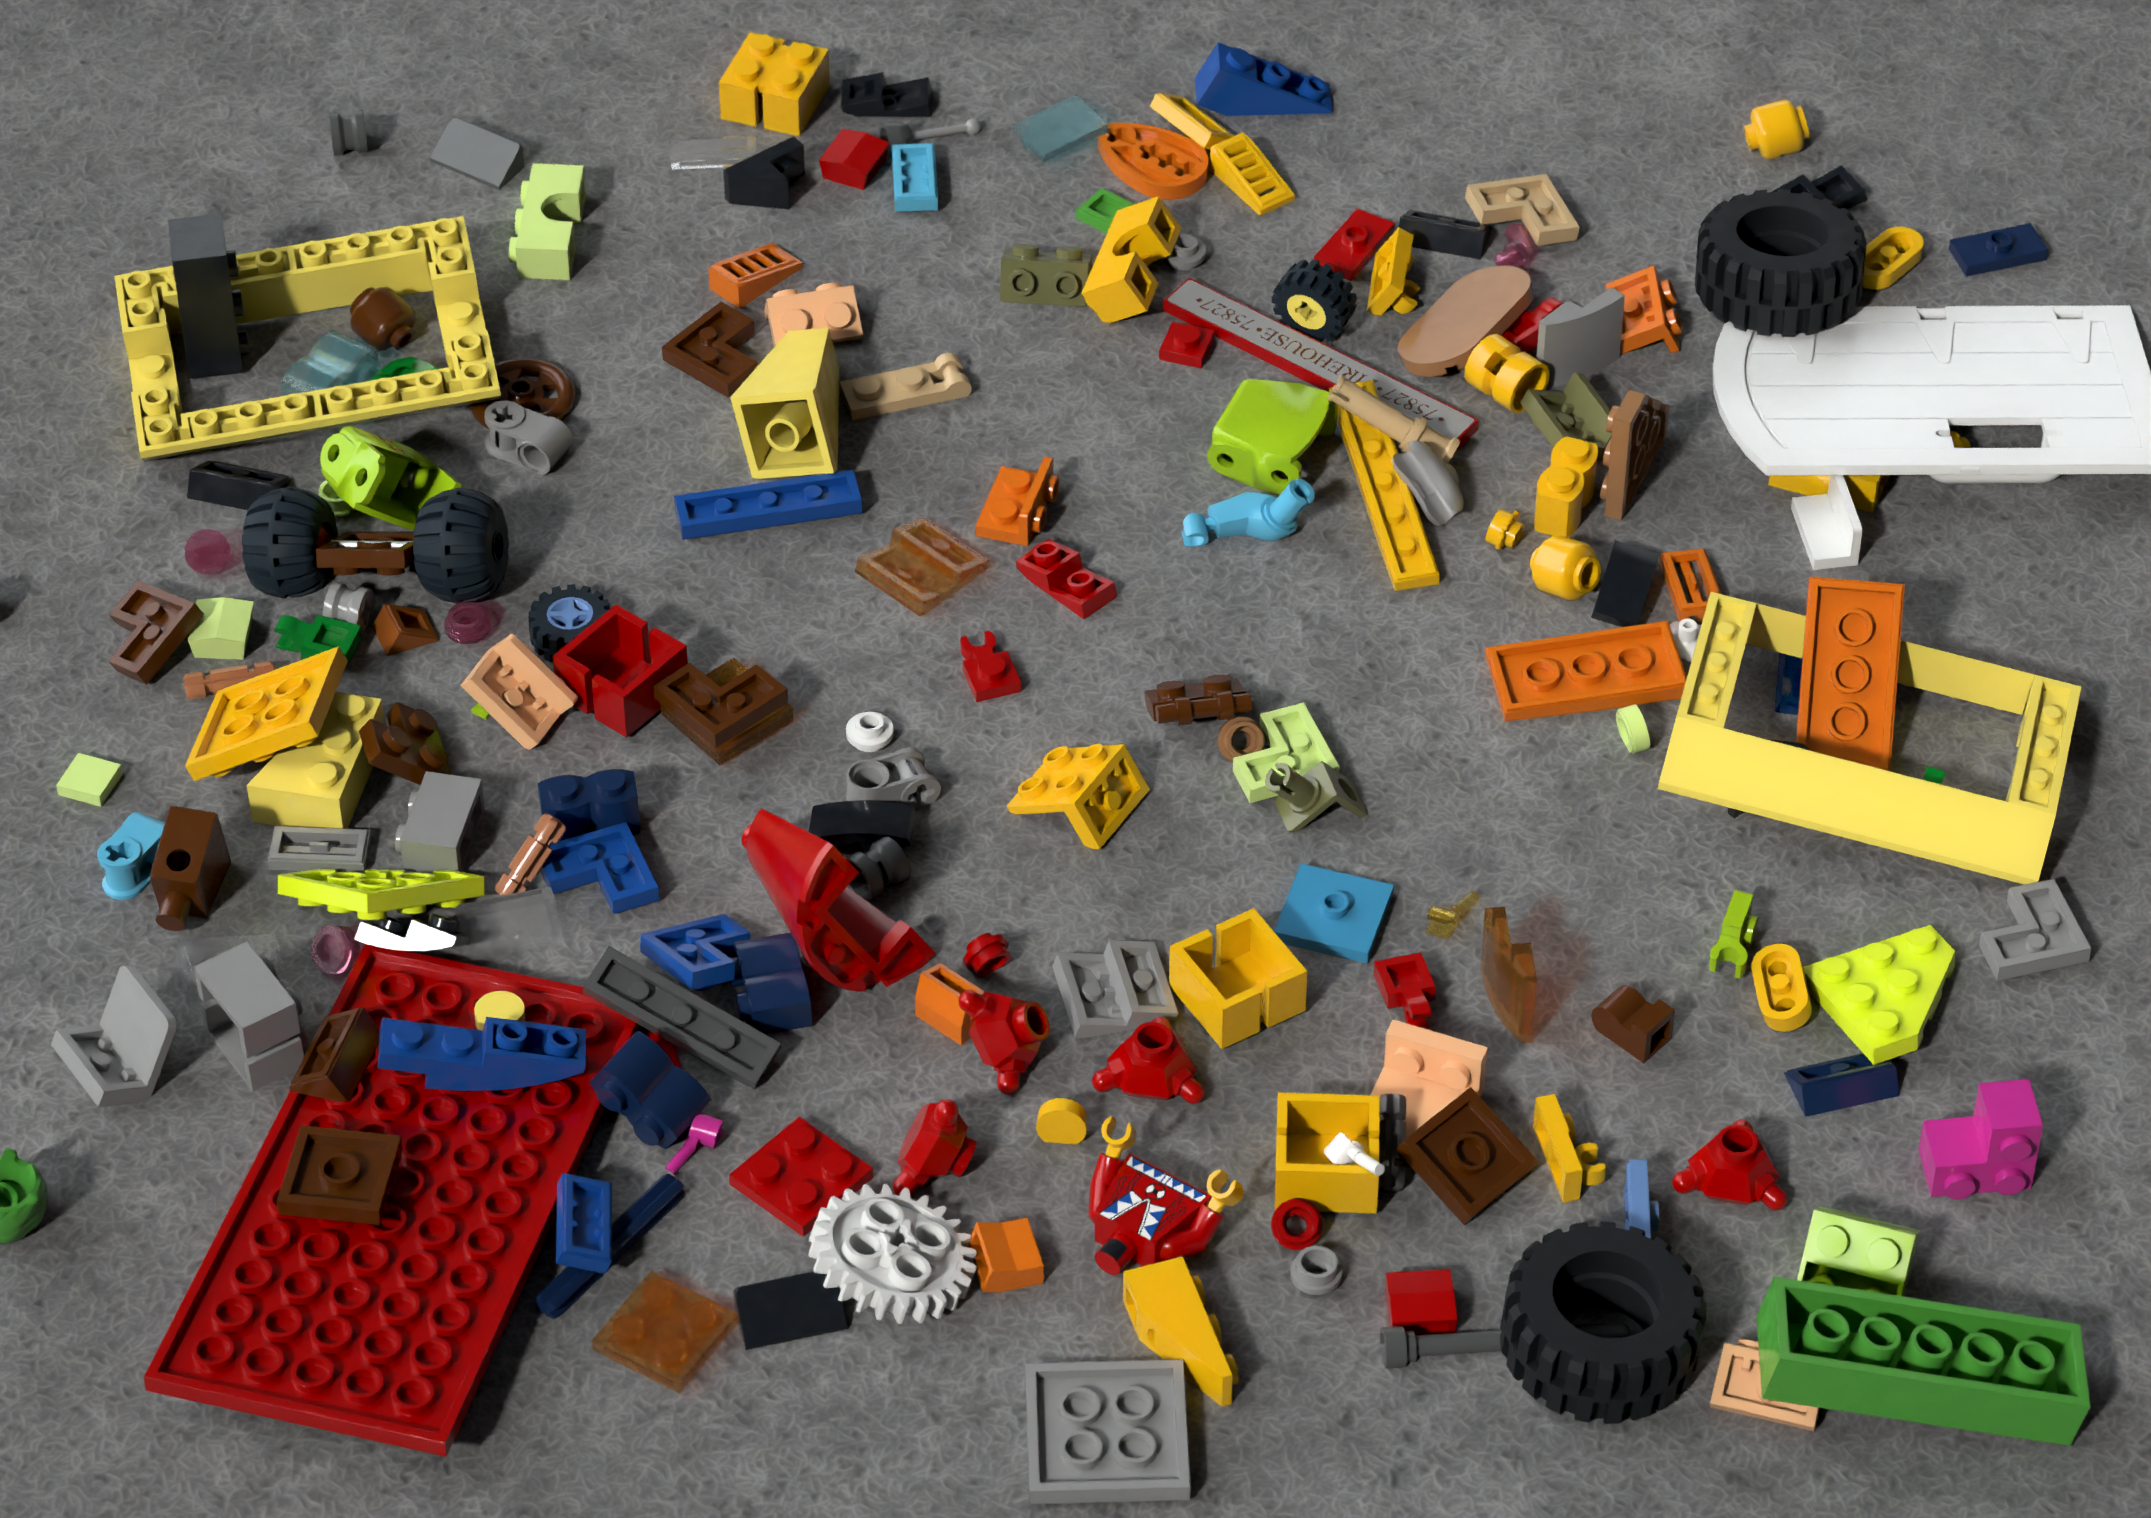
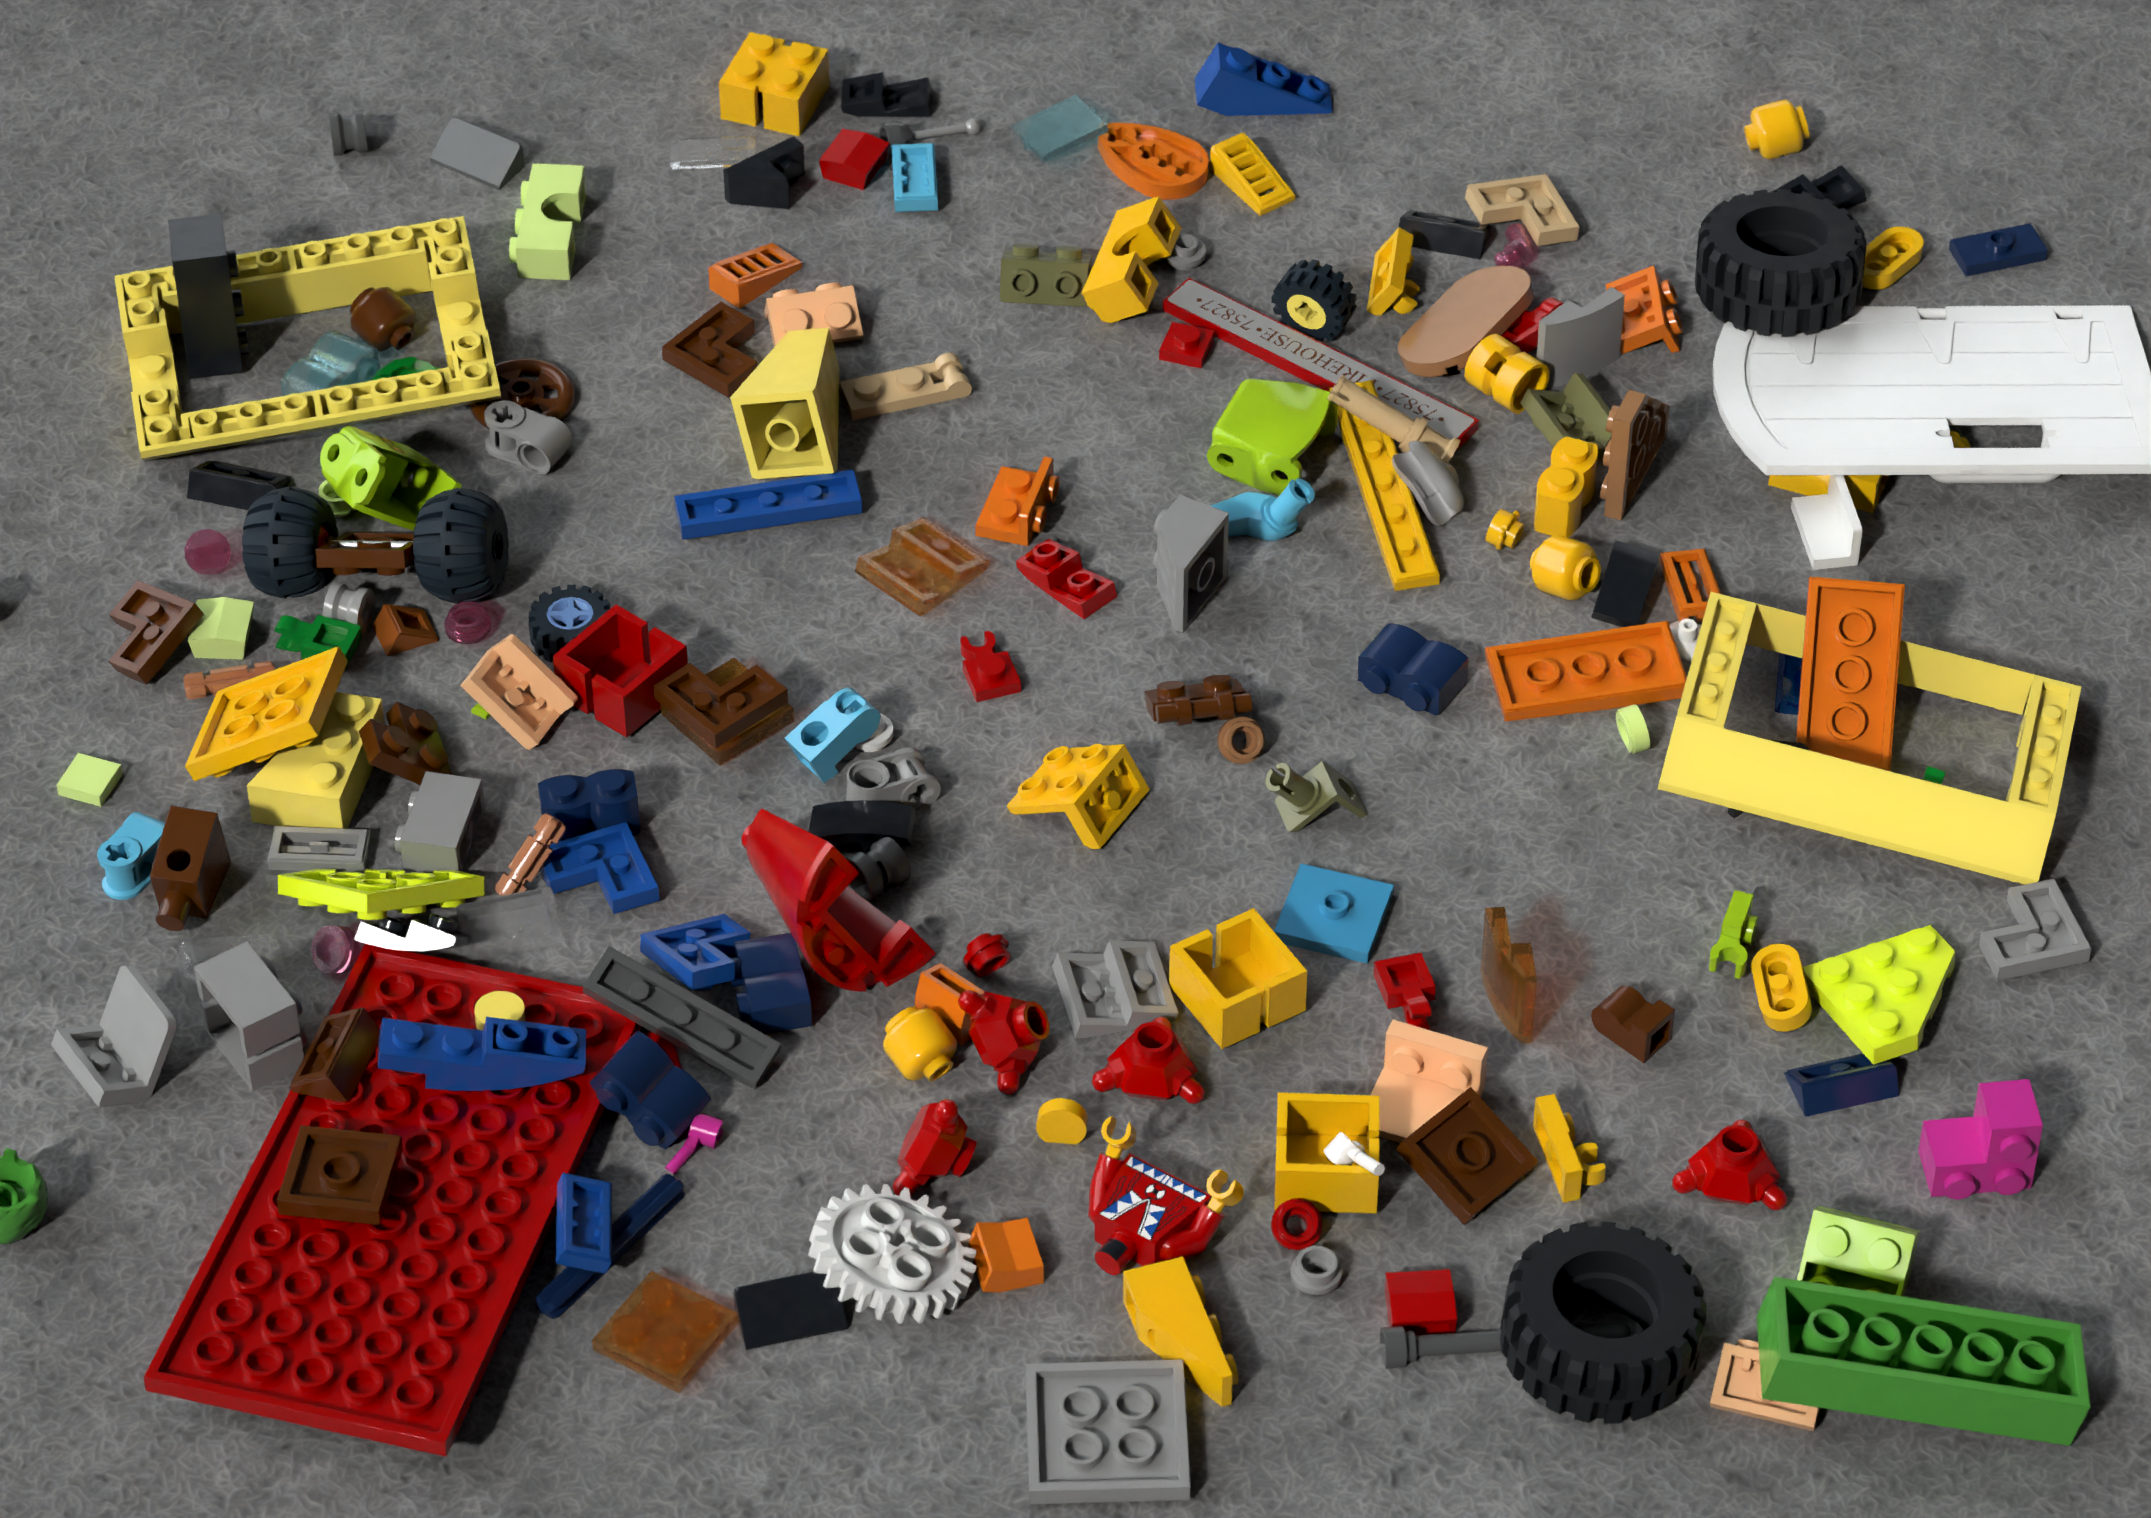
red plate [729,1116,874,1237] -> none
bright green tile [1076,188,1134,234] -> none
yellow tile [1150,93,1234,150] -> none
yellowish green plate [1233,702,1339,803] -> none
red plate [1314,208,1395,281] -> none
dark grey axle [1378,1094,1406,1192] -> none
clear yellow hand [1425,891,1479,939] -> none
medium blue plate [1624,1159,1659,1239] -> none
none -> medium azure leg [785,688,881,783]
none -> yellow head [883,1006,957,1082]
none -> light grey slope [1153,494,1229,633]
none -> dark blue brick [1358,623,1468,715]

